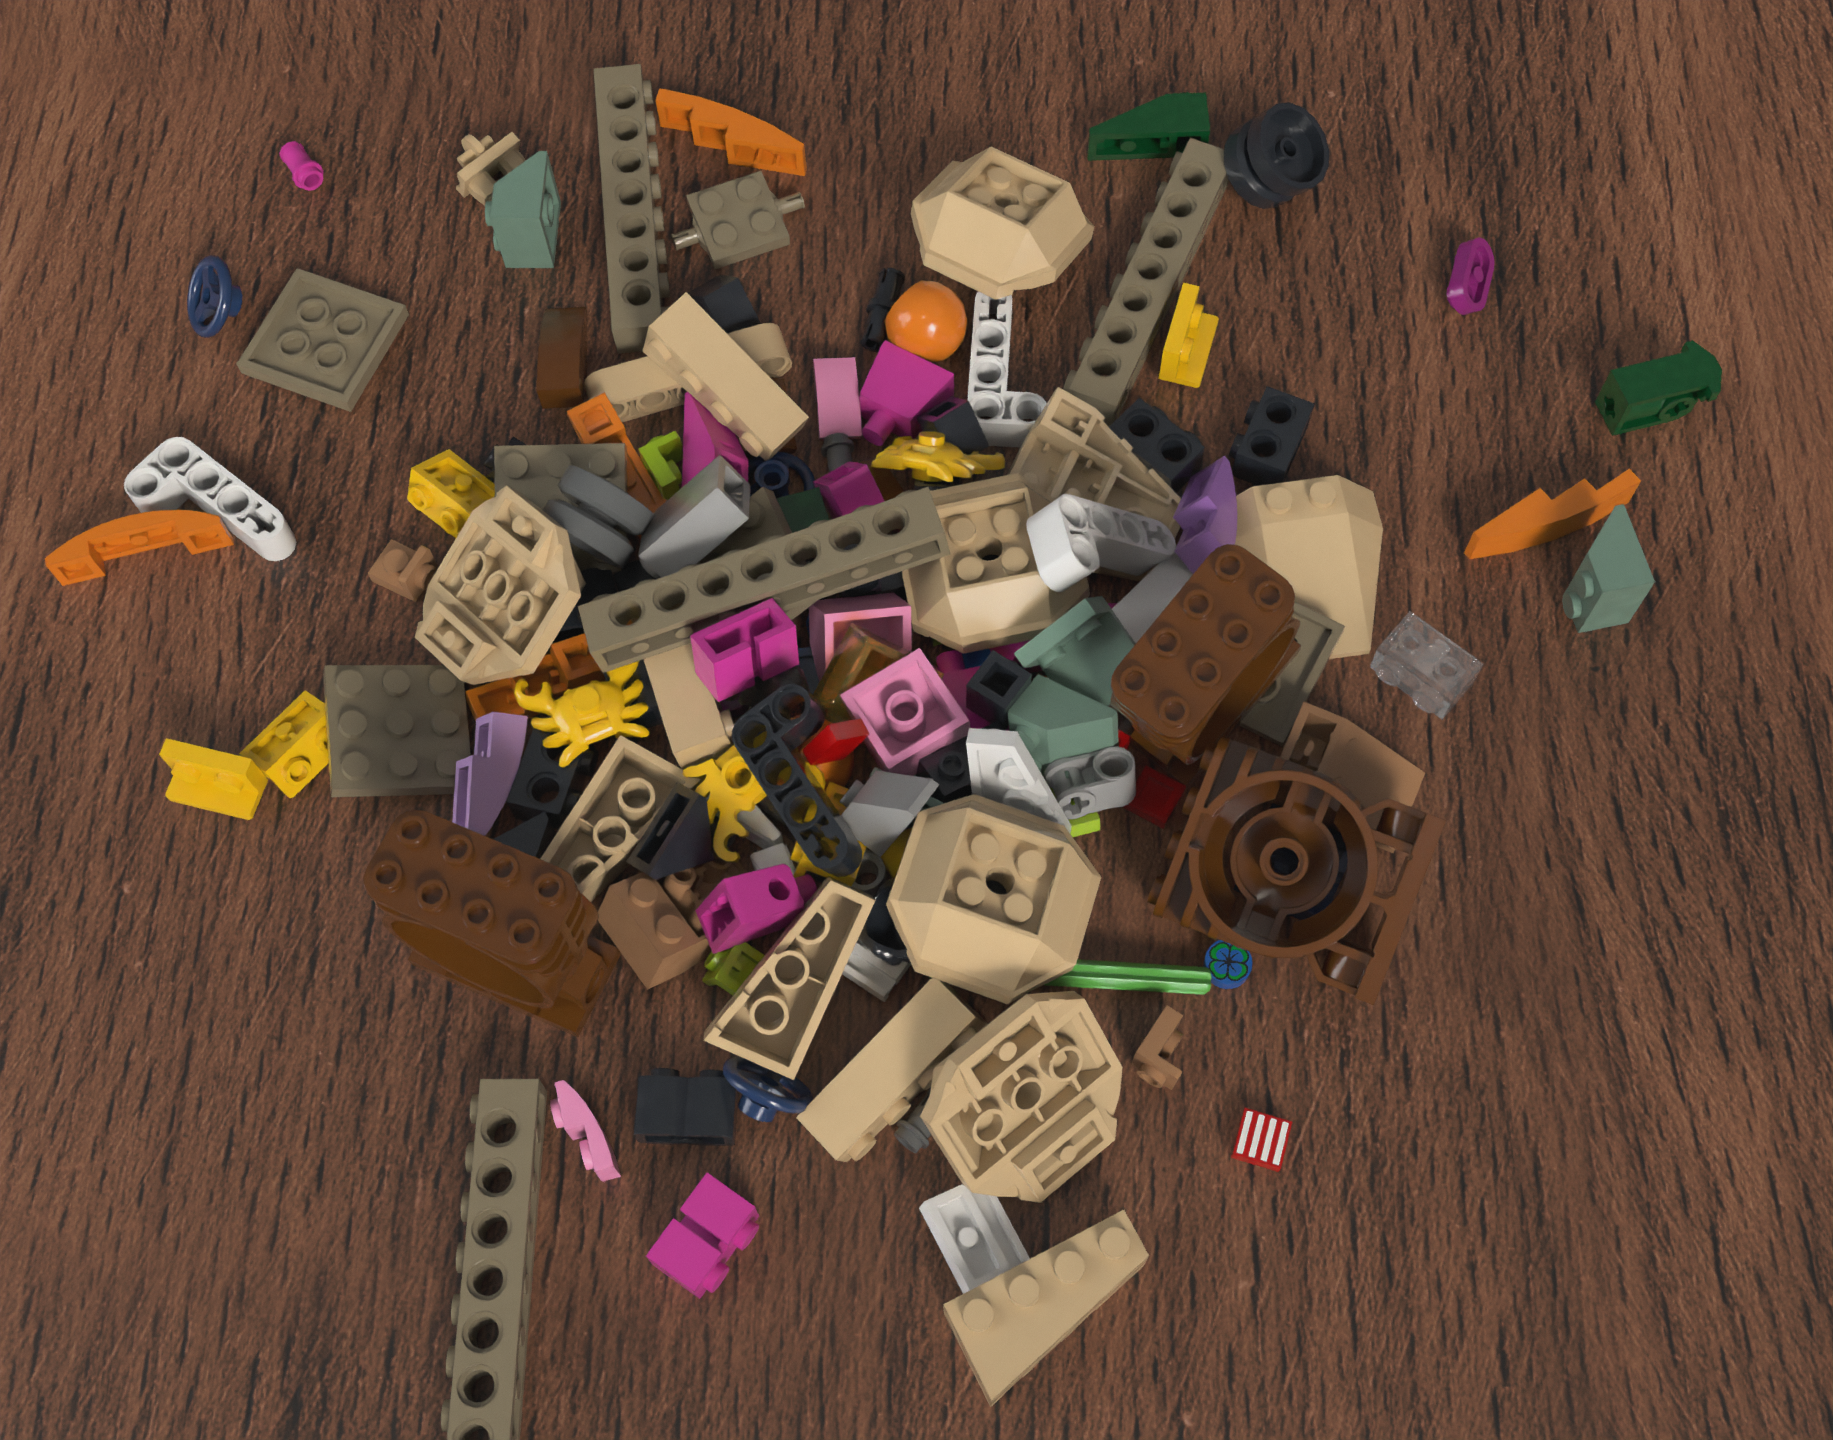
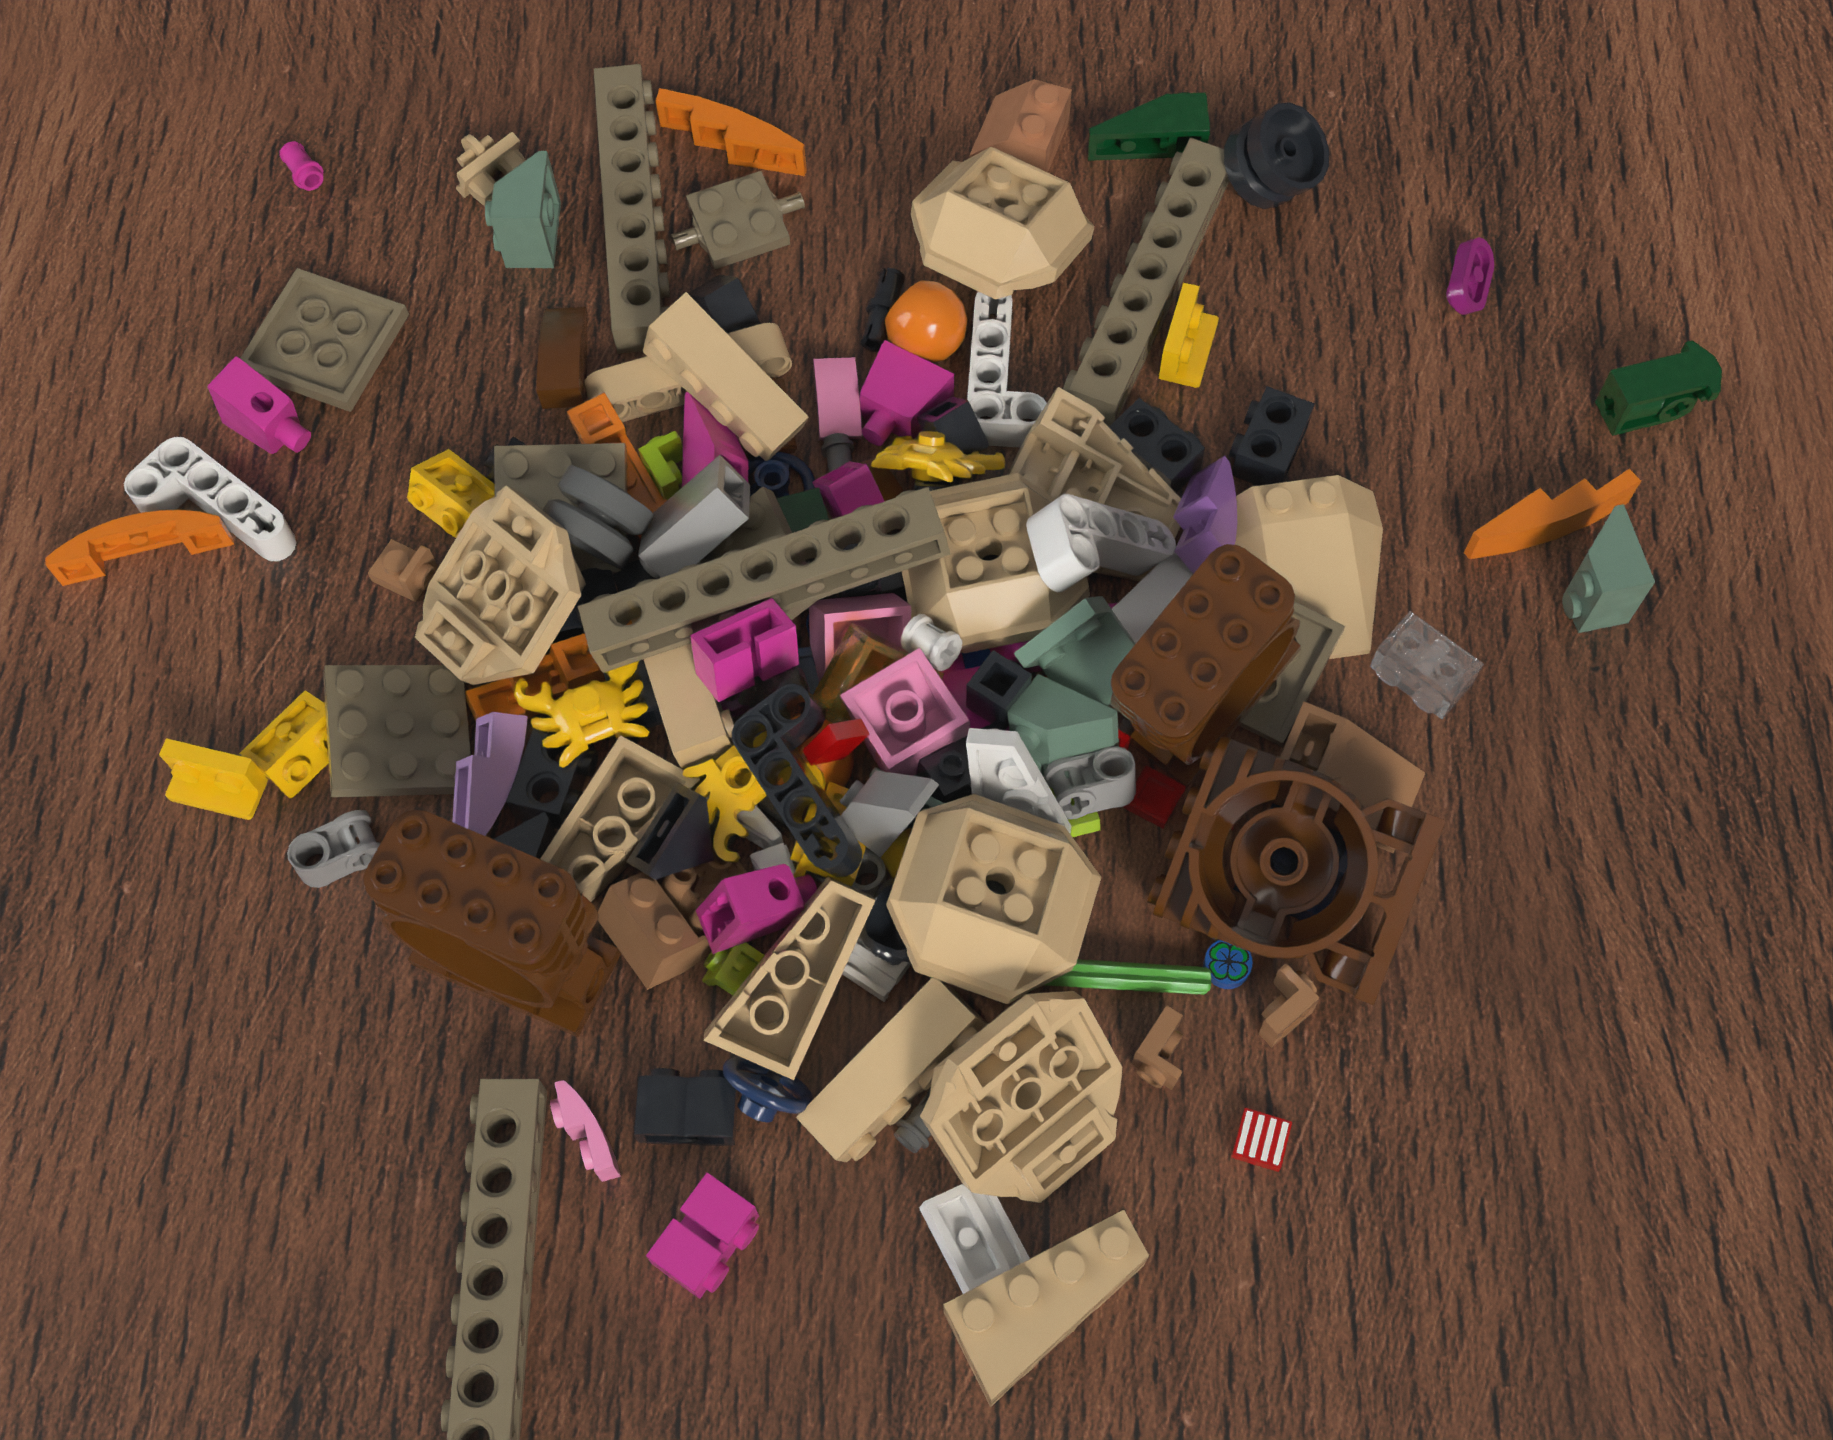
dark blue piece [187,255,242,338] -> none
none -> dark pink torso [207,356,311,454]
none -> light grey piece [287,810,381,888]
none -> white bush [901,614,962,671]
none -> nougat slope [970,79,1072,172]
none -> medium nougat bracket [1259,964,1320,1048]

